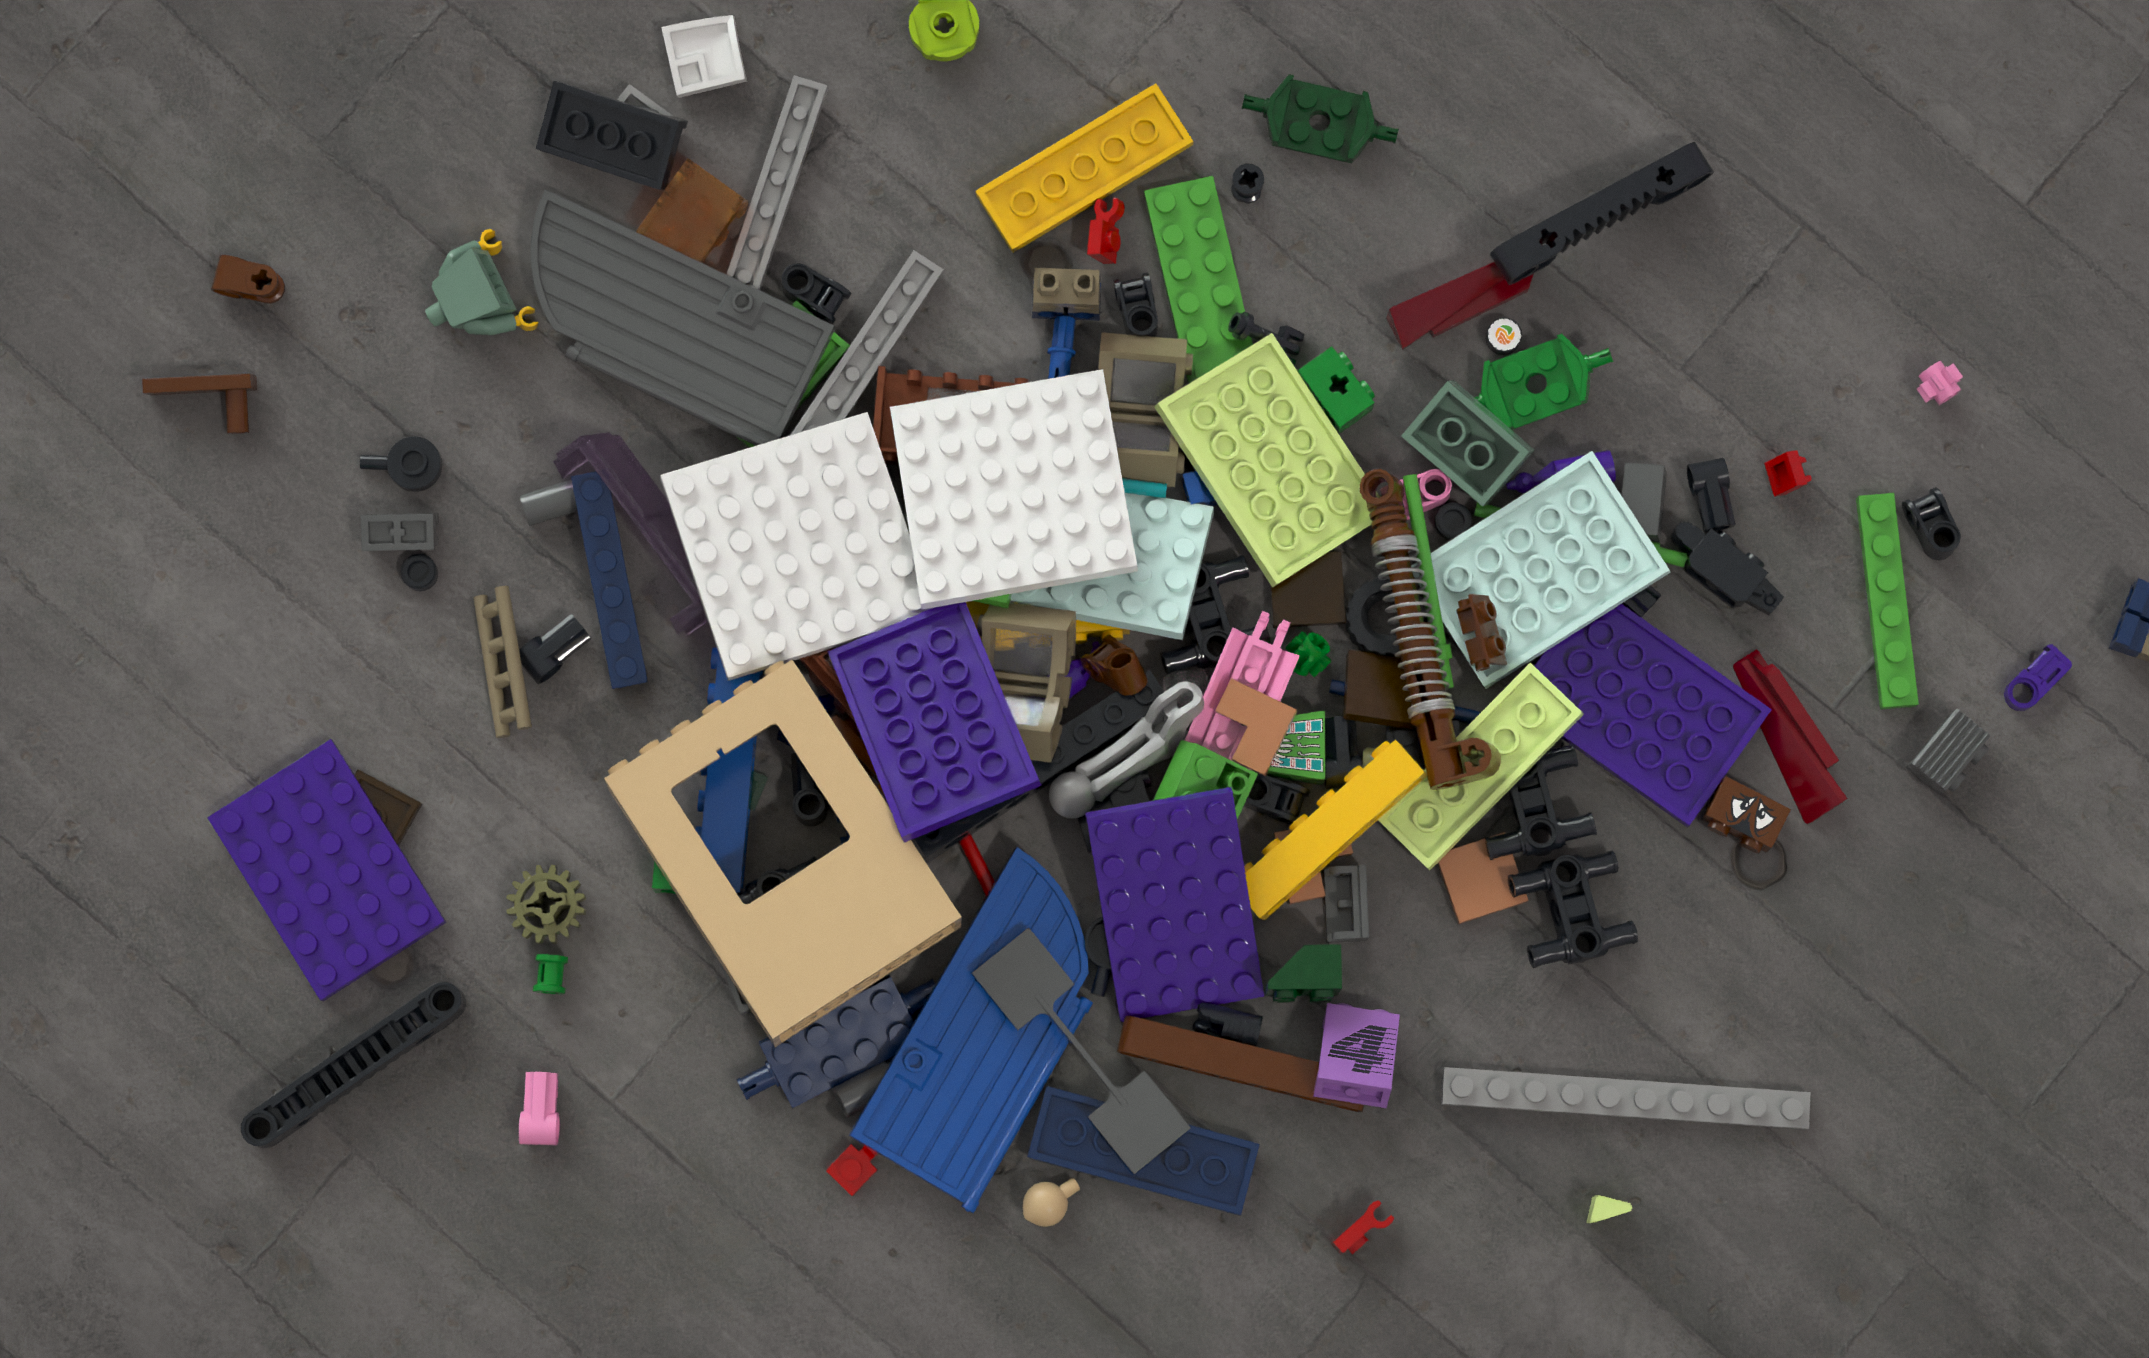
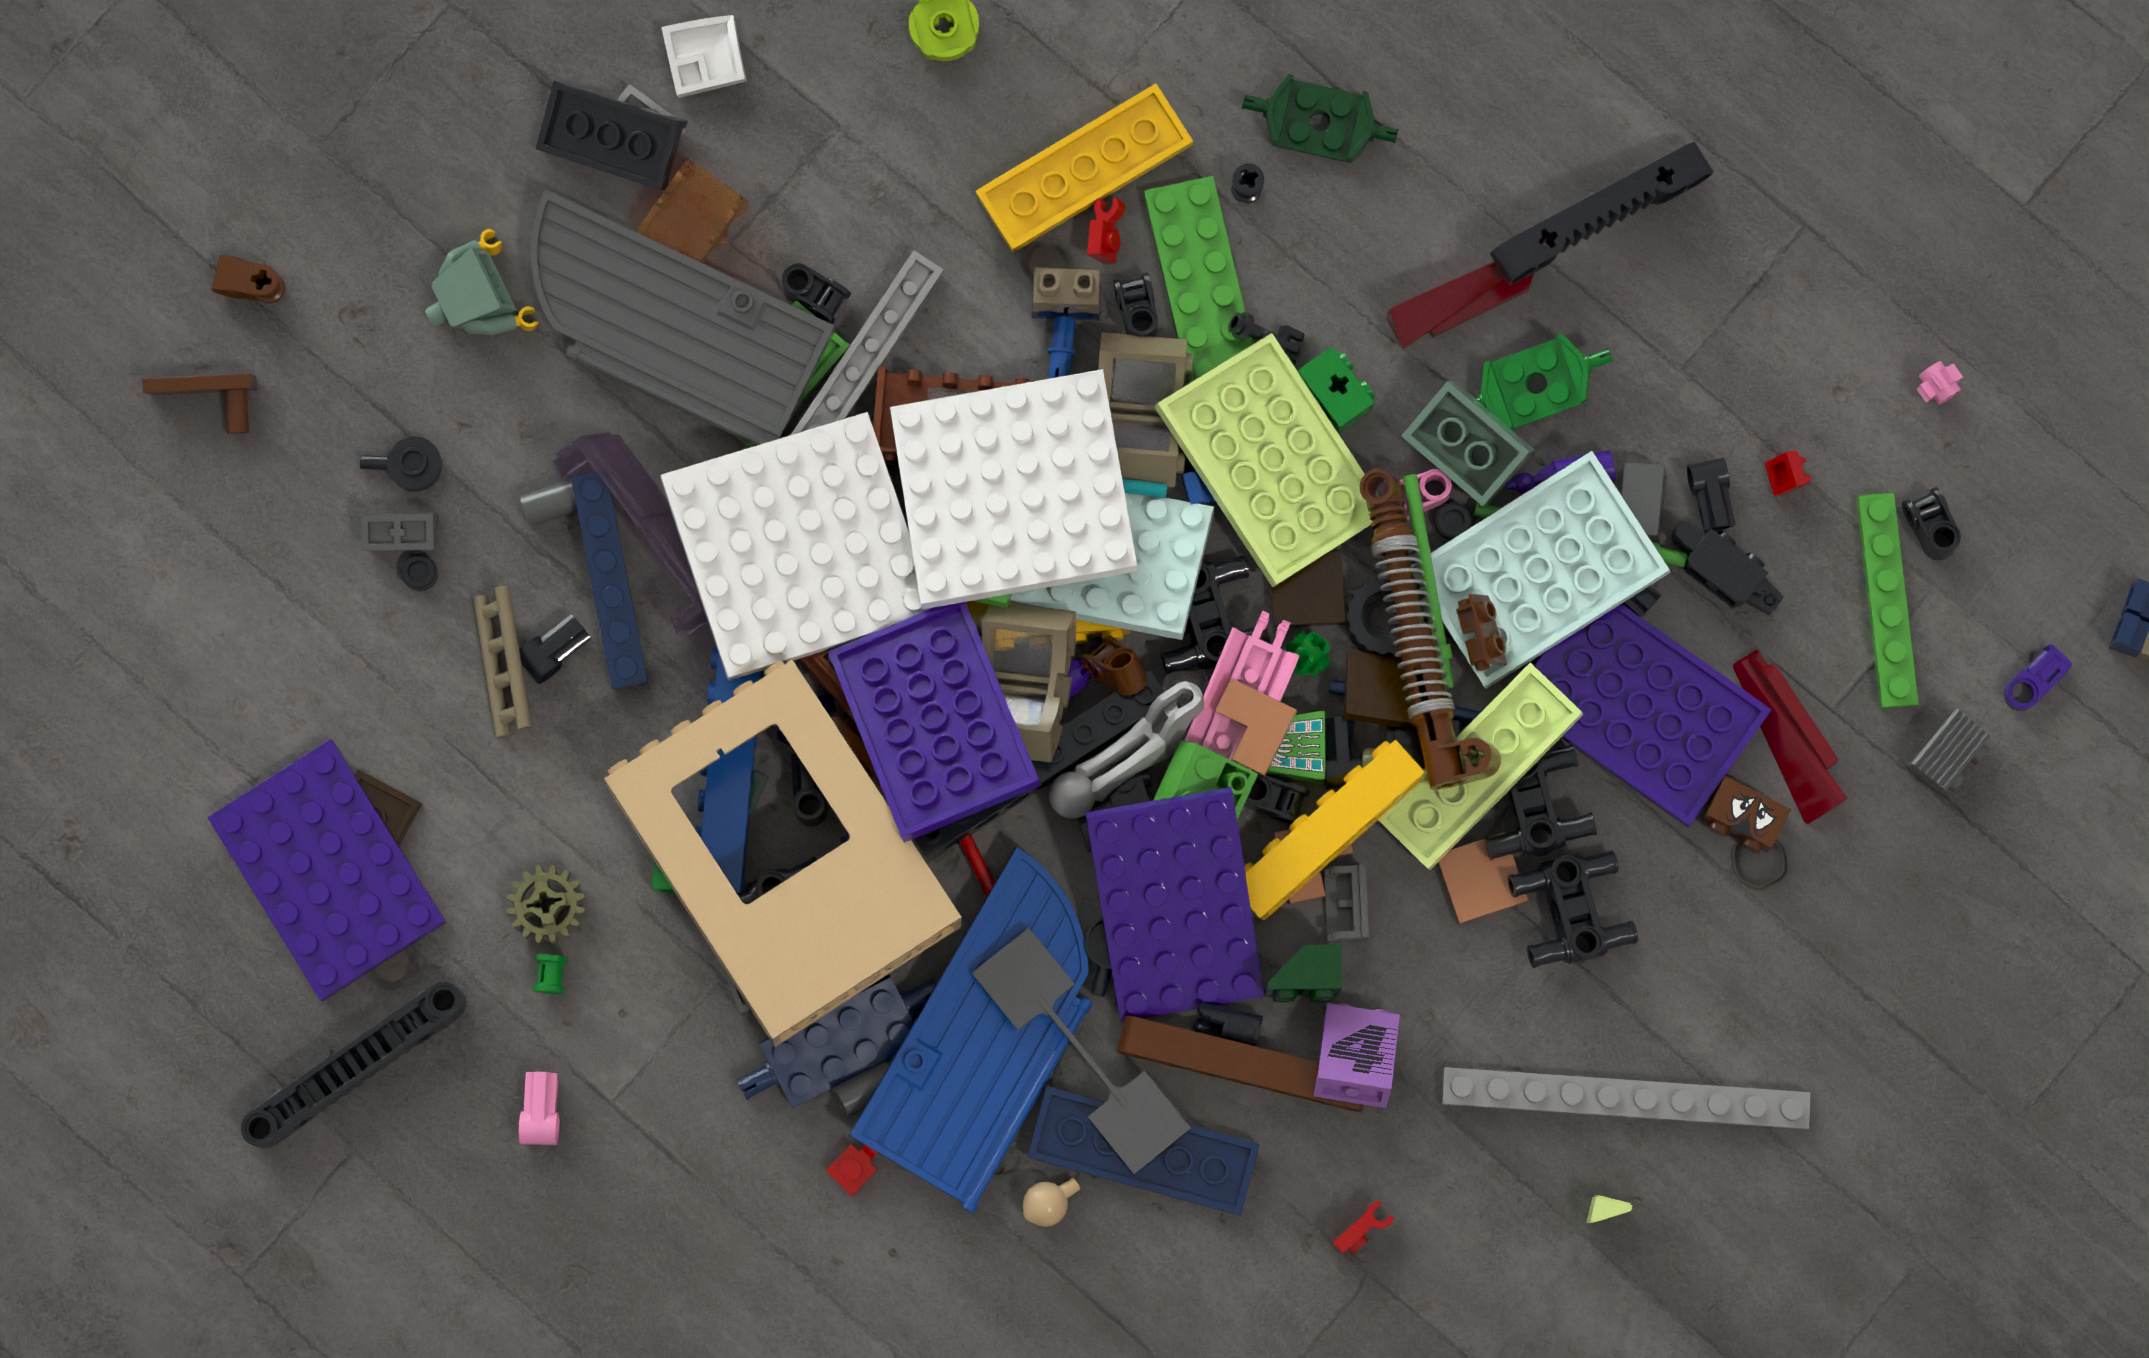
light grey plate [726,75,828,291] -> none
tile [1485,317,1522,355] -> none

